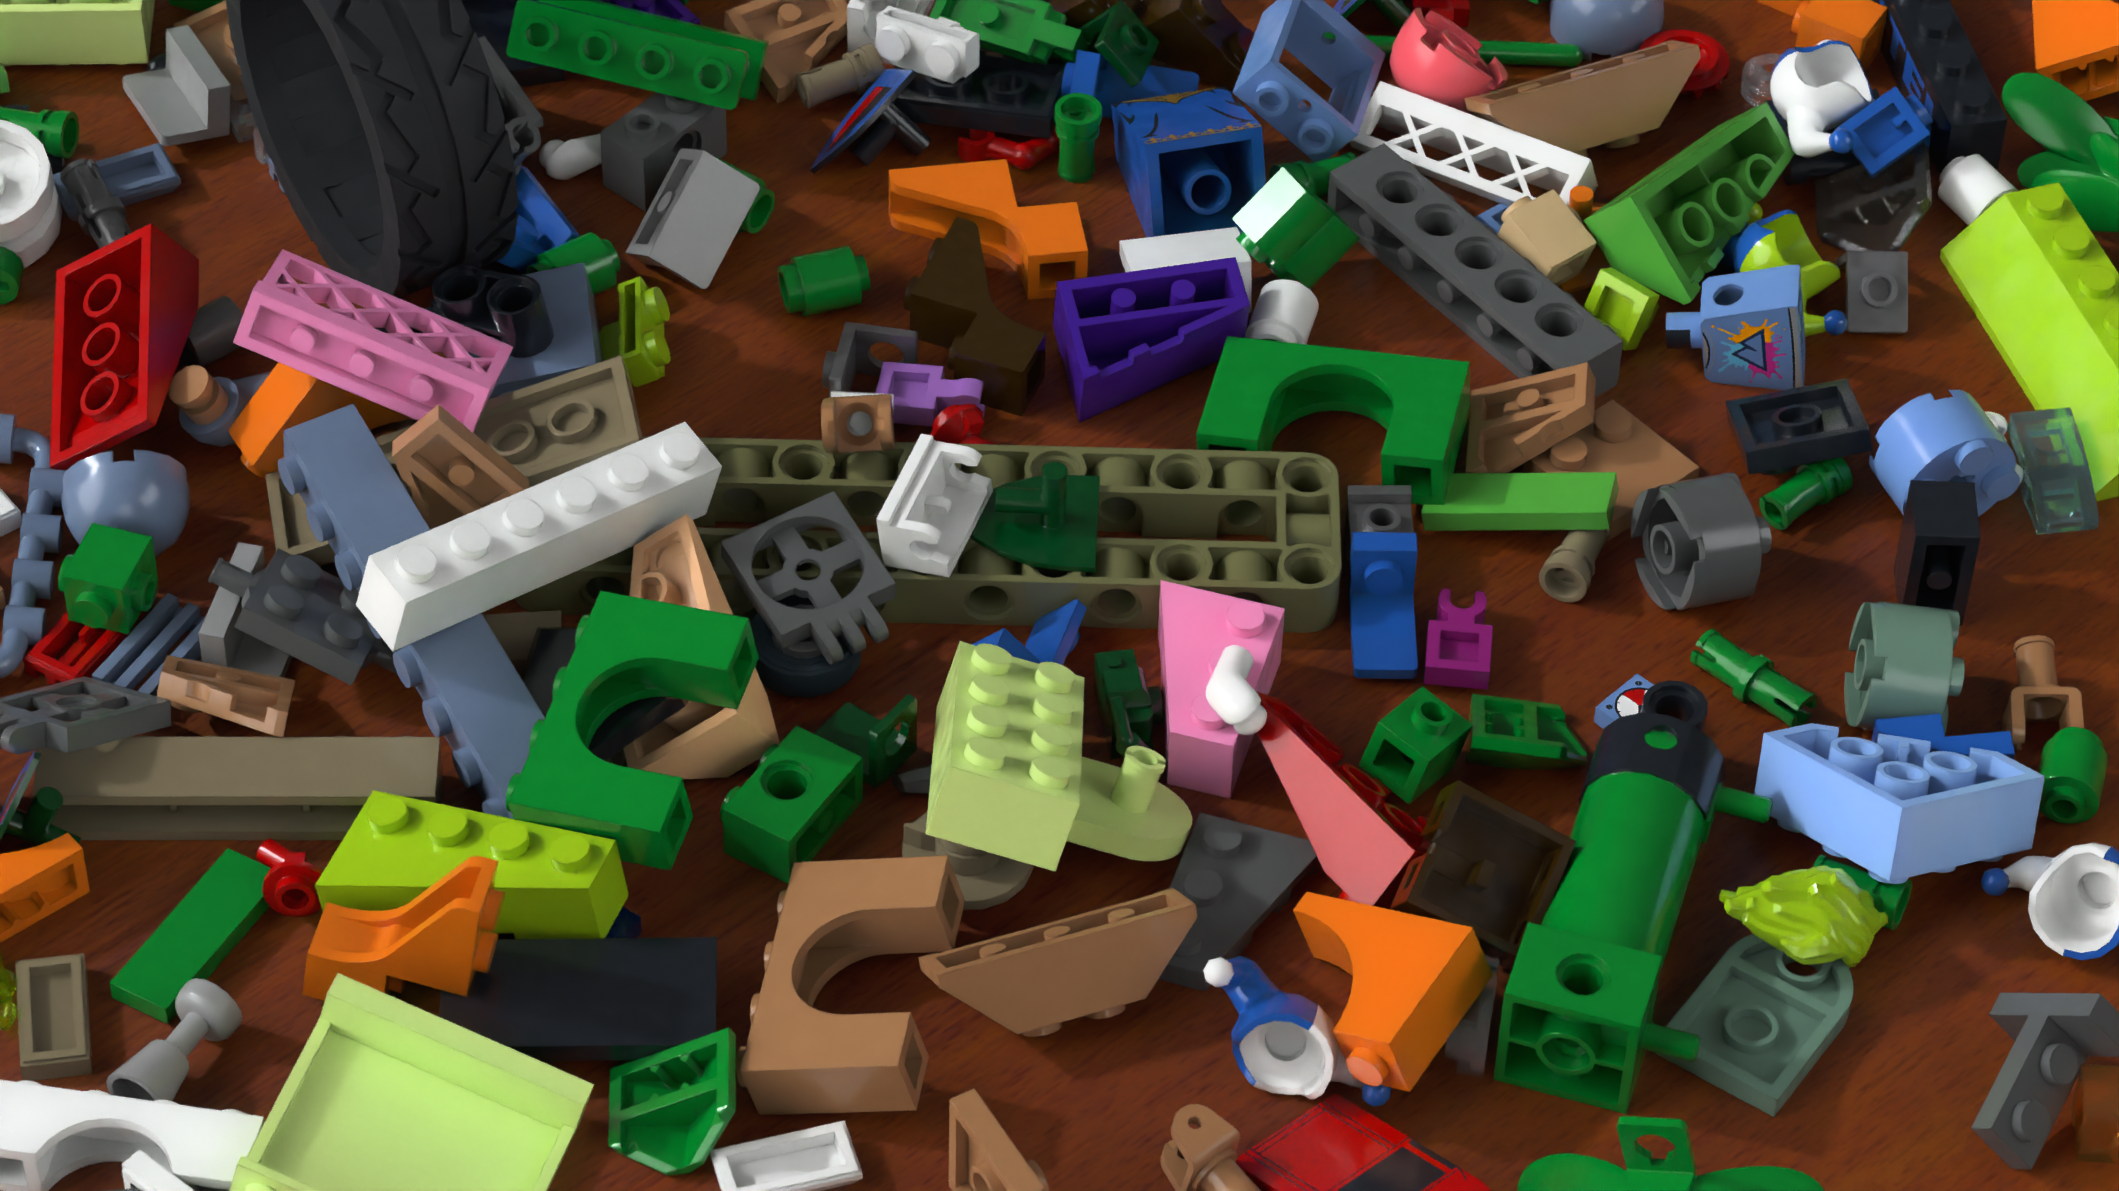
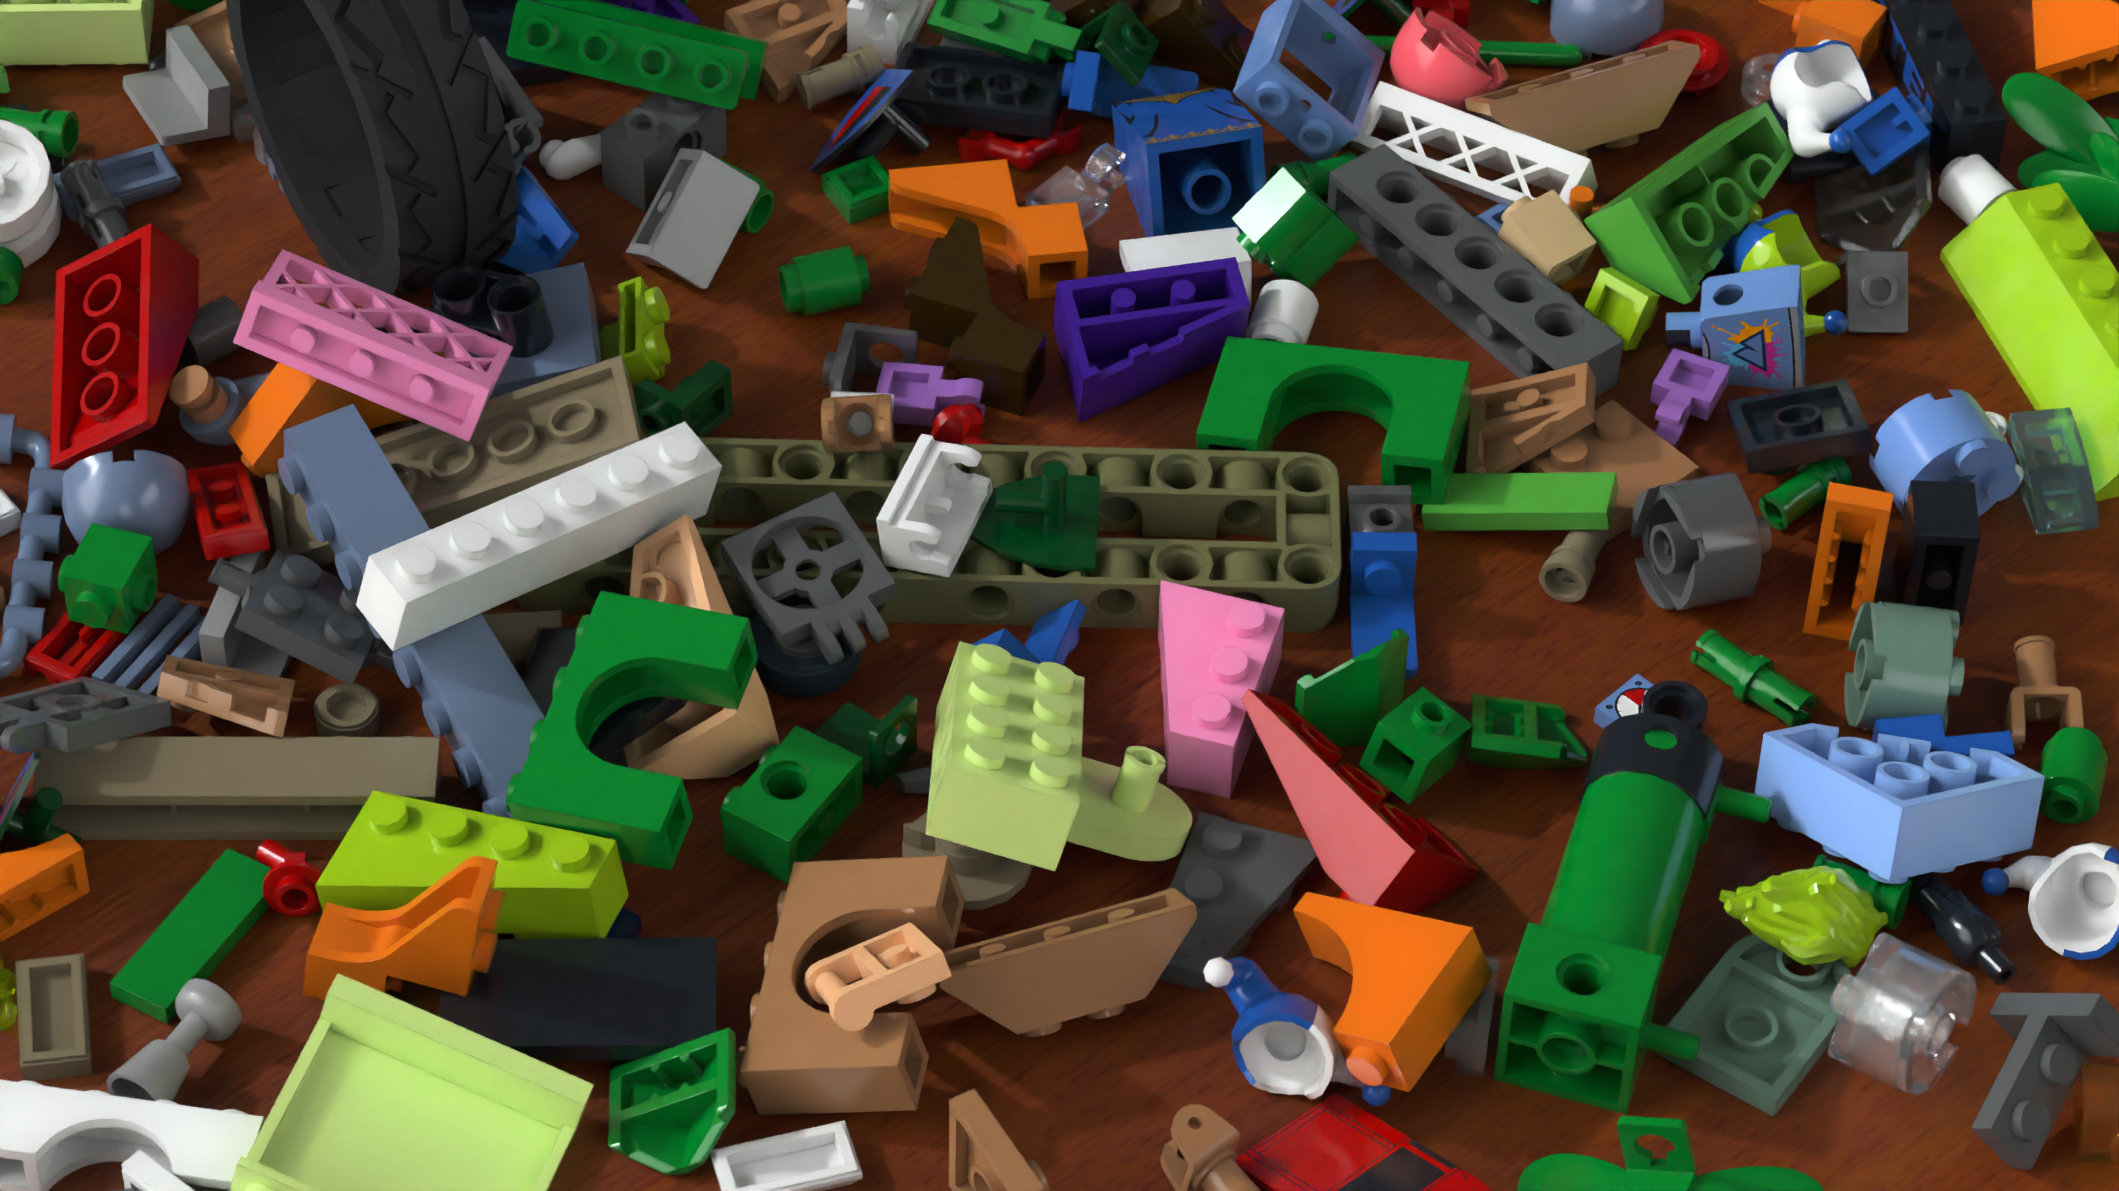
medium nougat wing [392,404,530,530] -> none
green brick [526,232,620,296] -> none
white piece [875,6,980,84] -> none
green pin [1054,93,1102,183] -> none
dark green piece [1094,649,1164,759] -> none
white arm [1206,645,1267,735] -> none
dark brown piece [1390,780,1576,969] -> none
magenta plate [1424,588,1493,690] -> none
none -> red tile [187,461,270,561]
none -> dark tan tile [314,683,381,737]
none -> dark green bracket [635,359,733,437]
none -> light nougat plate [804,922,952,1032]
none -> green tile [821,155,889,224]
none -> clear plate [1026,143,1125,231]
none -> green slope [1295,628,1409,747]
none -> medium lavender plate [1650,348,1731,448]
none -> orange arch [1802,482,1894,642]
none -> clear brick [1828,932,1976,1096]
none -> black piece [1908,872,2017,986]

